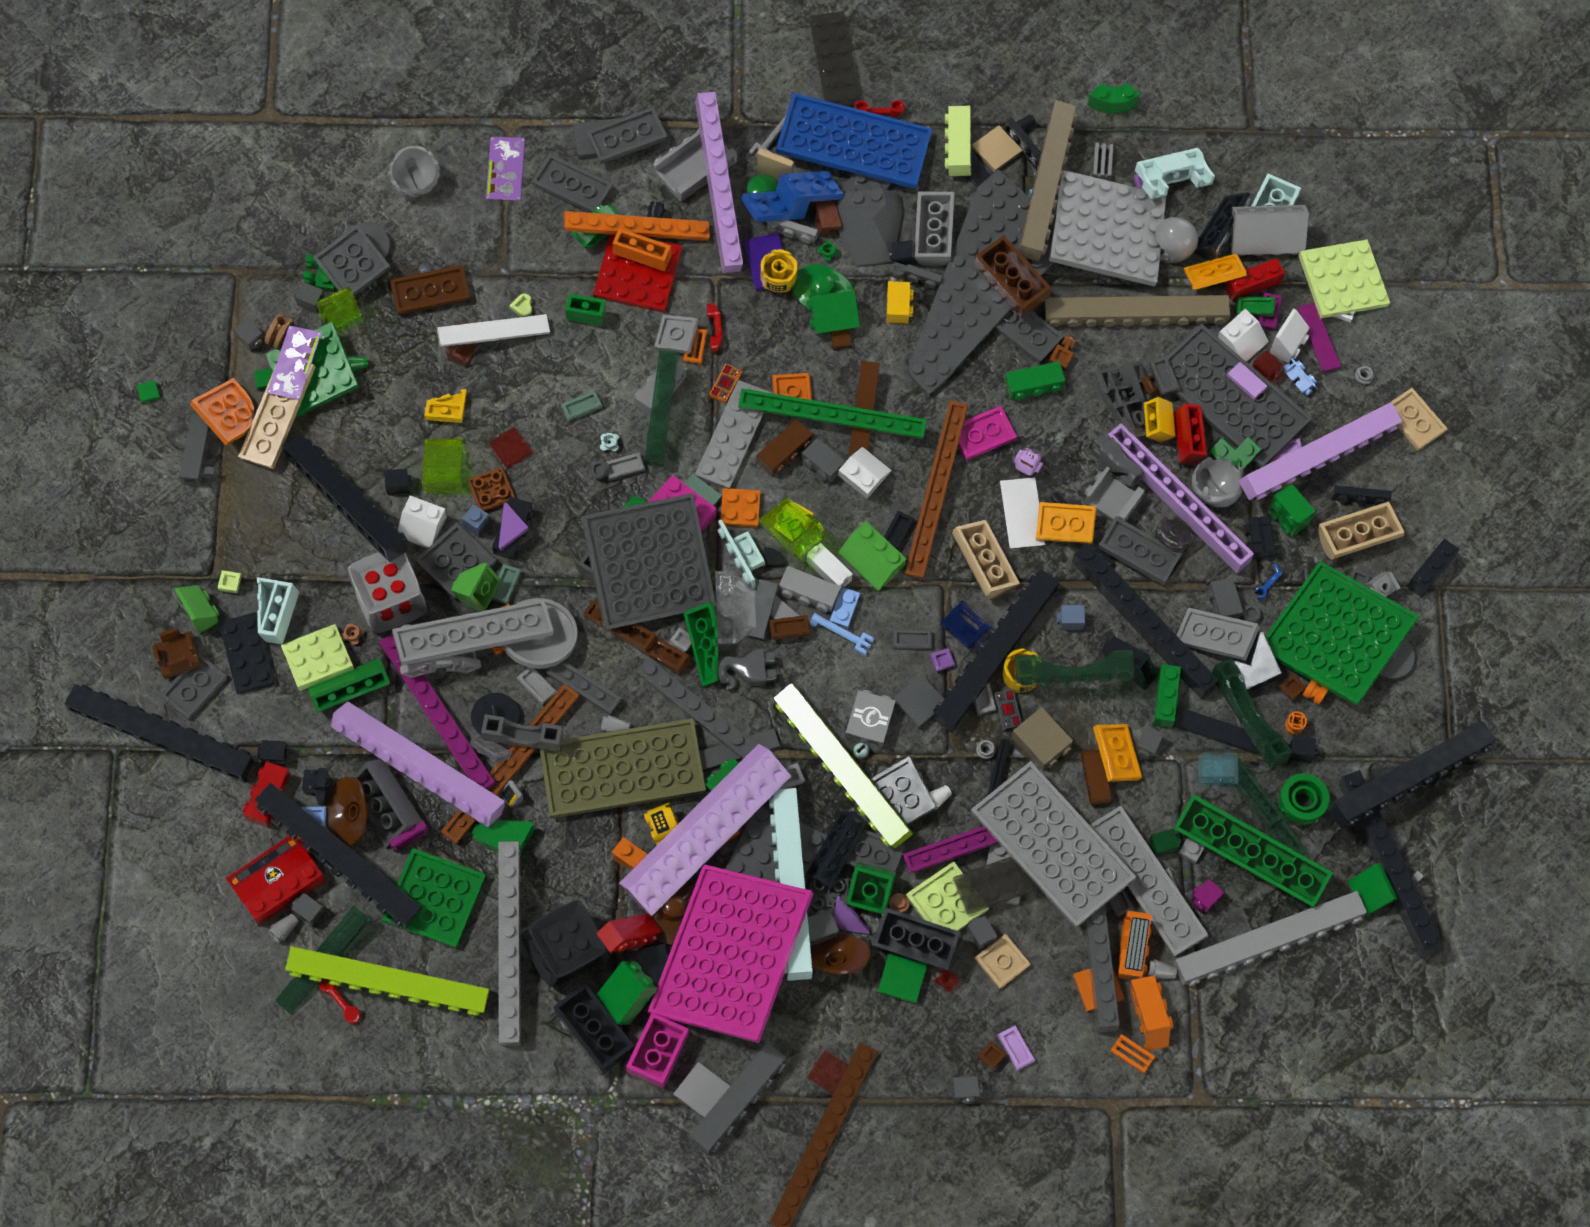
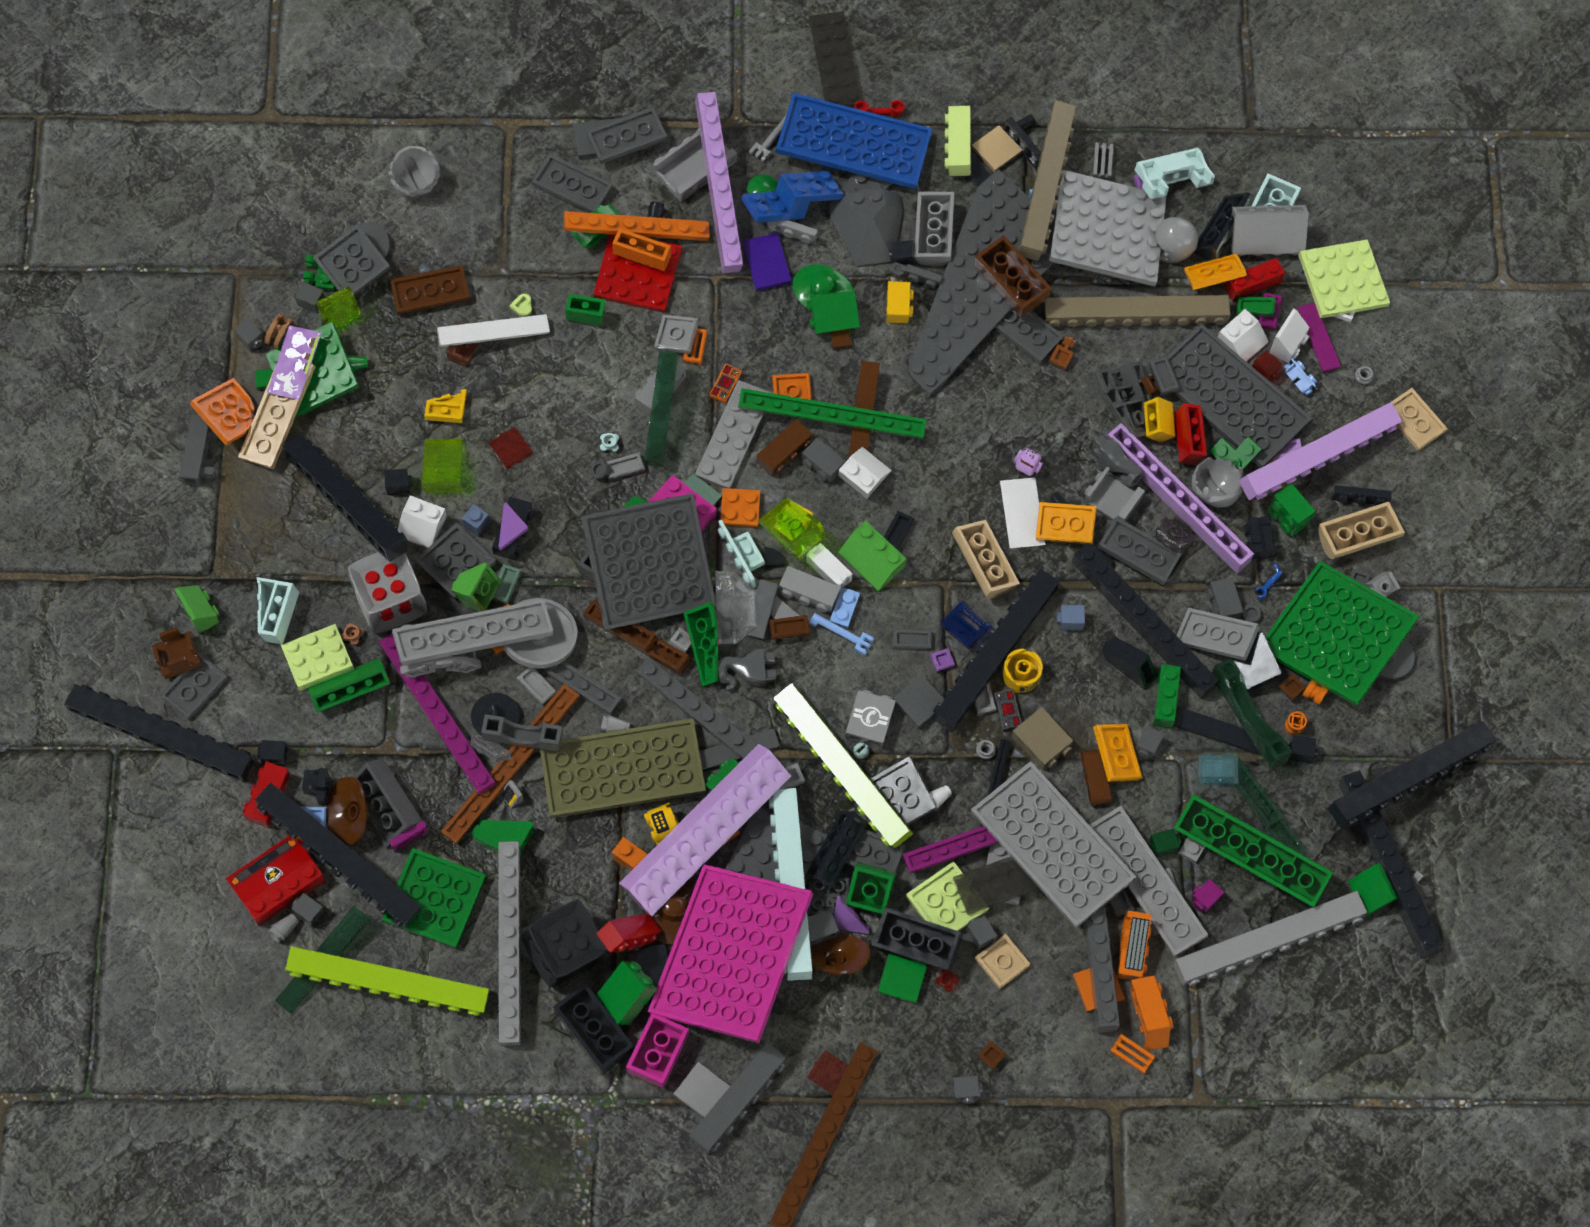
green tile [137,380,160,404] -> none
yellowish green plate [218,570,242,594] -> none
black plate [219,612,275,694] -> none
red bar [319,979,361,1025] -> none
lavender brick [331,701,505,827] -> none
dark orange tile [467,467,515,512] -> none
medium lavender sticker [486,137,525,200] -> none
sand green tile [561,390,603,422] -> none
red bar [707,303,723,352] -> none
tan tile [757,149,794,180] -> none
yellow brick [760,249,797,292] -> none
copper hinge [810,200,841,237] -> none
green plate [817,241,839,261] -> none
nougat plate [889,893,909,913] -> none
dark orange plate [905,400,968,580] -> none
dark pink plate [958,406,1017,461] -> none
lavender tile [997,1026,1035,1071] -> none
green brick [1004,361,1065,400] -> none
clear green arch [1015,650,1135,686] -> none
green brick [1087,82,1140,114] -> none
light grey cone [1146,959,1177,979] -> none
lavender tile [1227,362,1267,400] -> none
green piece [1278,773,1330,825] -> none
black brick [1407,538,1460,598] -> none

